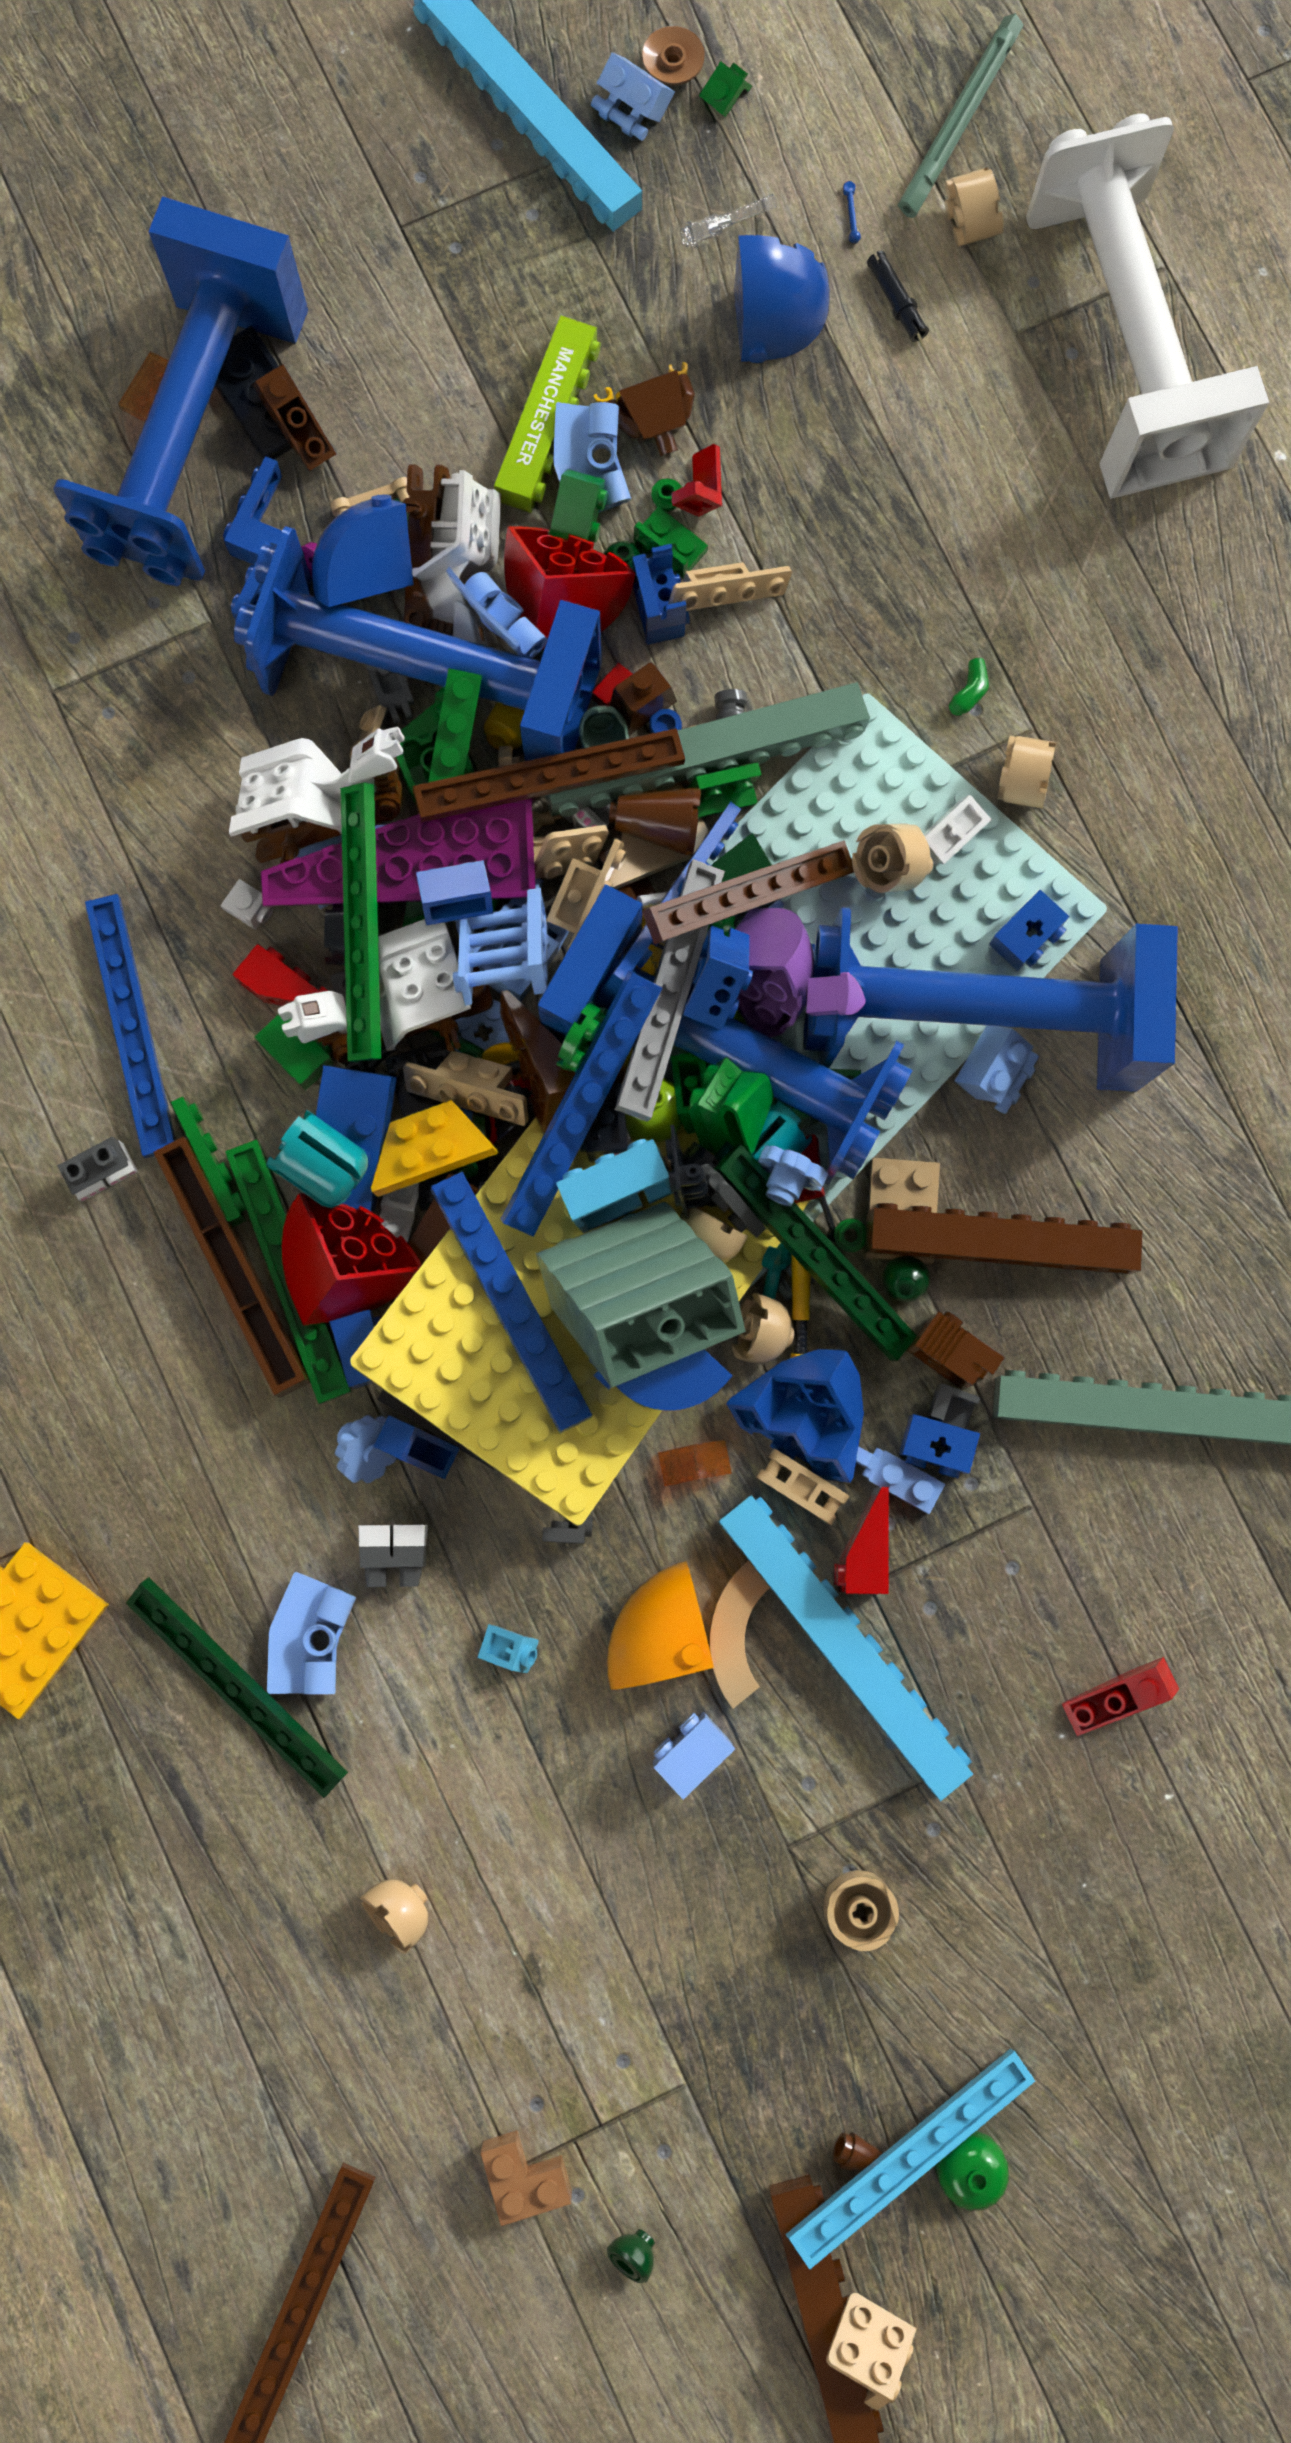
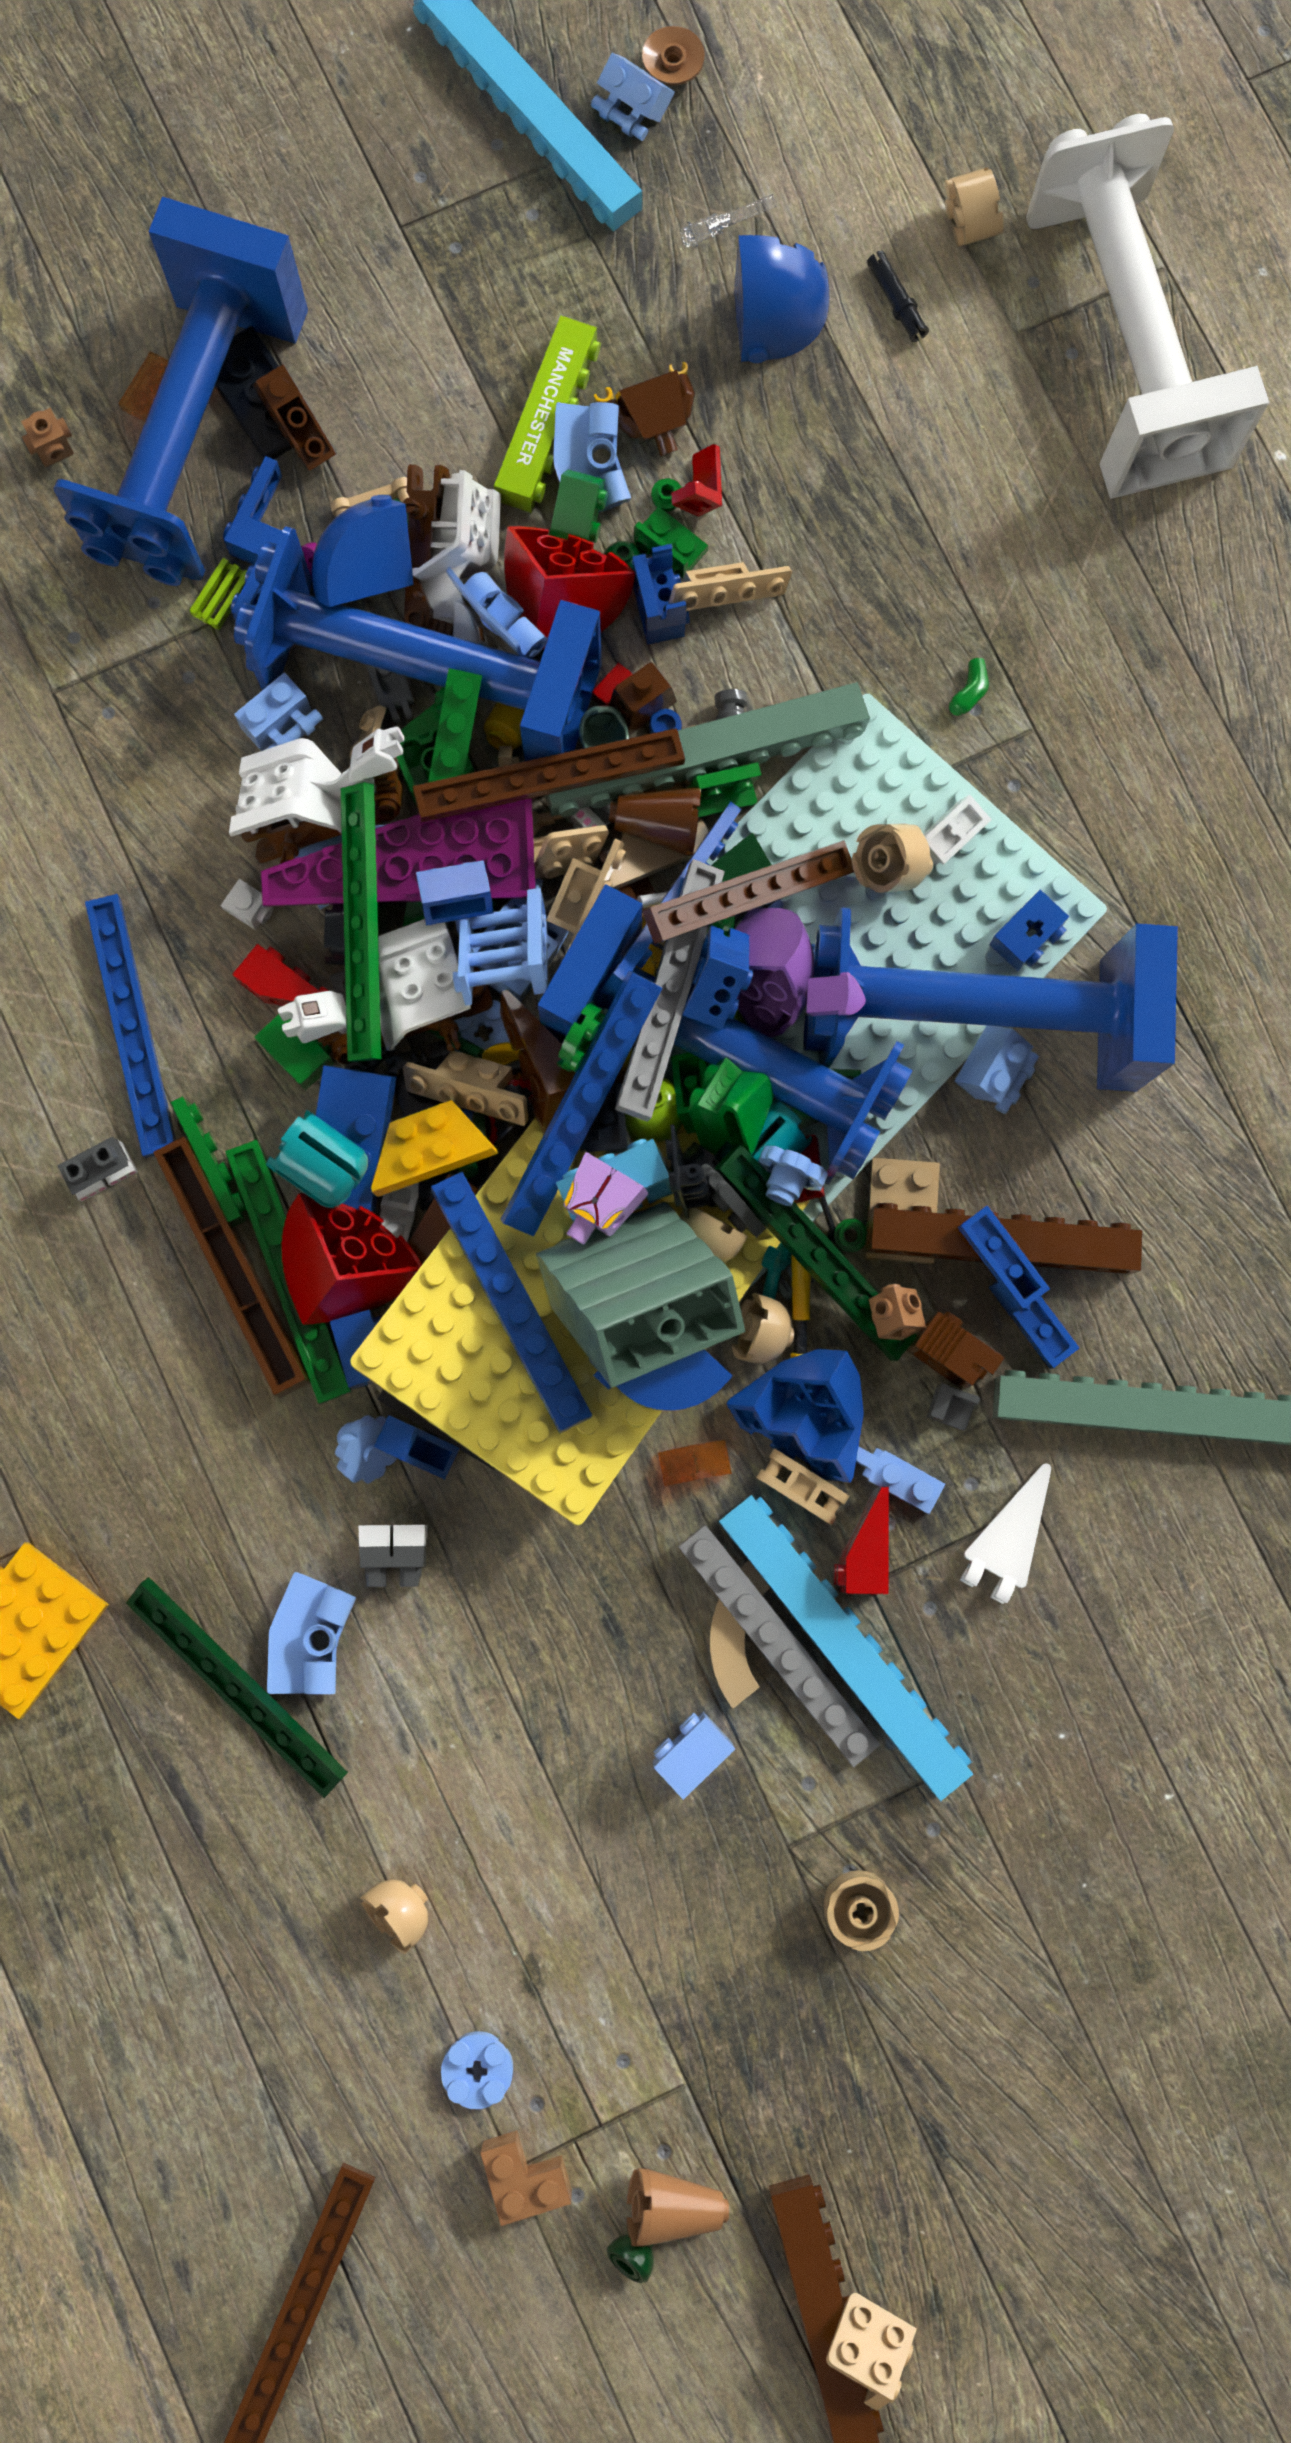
medium azure bracket [478,1624,539,1673] -> none
dark grey bracket [542,1516,593,1544] -> none
light orange brick [607,1561,714,1690] -> none
green bracket [699,61,753,117] -> none
medium azure plate [785,2049,1035,2269] -> none
reddish brown cone [833,2132,883,2172] -> none
blue hinge [843,181,861,244] -> none
dark green brick [882,1256,930,1302] -> none
sand green piece [897,13,1024,218] -> none
blue brick [899,1414,980,1479] -> none
green cylinder [936,2131,1009,2211] -> none
tan brick [997,736,1056,809] -> none
red slope [1062,1657,1179,1736] -> none
none -> medium nougat brick [21,408,74,467]
none -> lime tile [189,558,247,630]
none -> light blue brick [234,672,323,751]
none -> light blue plate [441,2031,513,2109]
none -> lavender torso [563,1152,648,1245]
none -> medium nougat cone [627,2168,729,2247]
none -> light grey plate [677,1524,880,1767]
none -> medium nougat brick [868,1284,926,1340]
none -> blue bracket [957,1205,1079,1369]
none -> white flag [960,1463,1051,1604]

